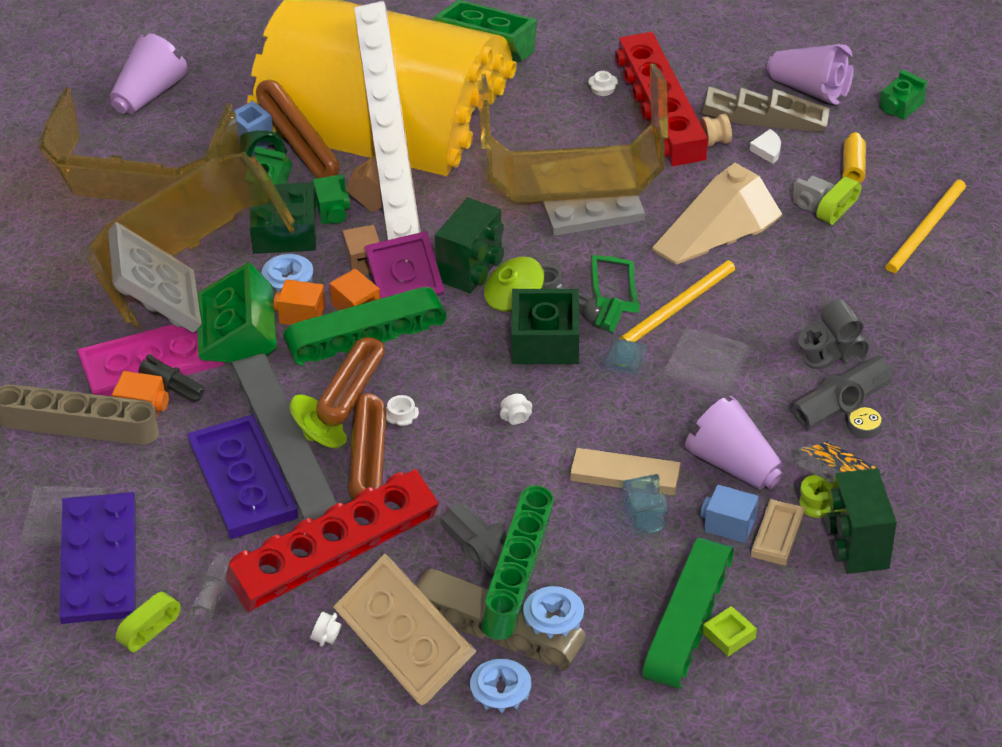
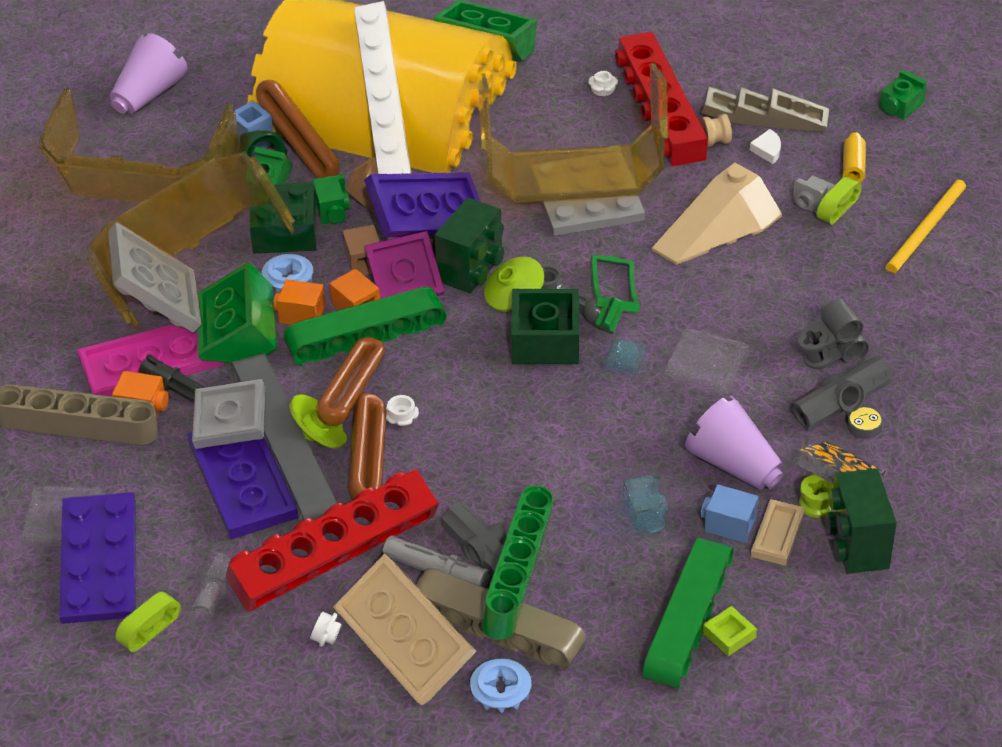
white plate [500,394,533,425] -> none
light blue gear [523,586,584,639] -> none
tan tile [570,448,681,496] -> none
yellow axle [619,260,735,348] -> none
lavender cone [767,44,854,105] -> none
none -> light grey plate [192,379,265,449]
none -> dark purple plate [364,172,481,238]
none -> light grey pin [383,536,490,588]

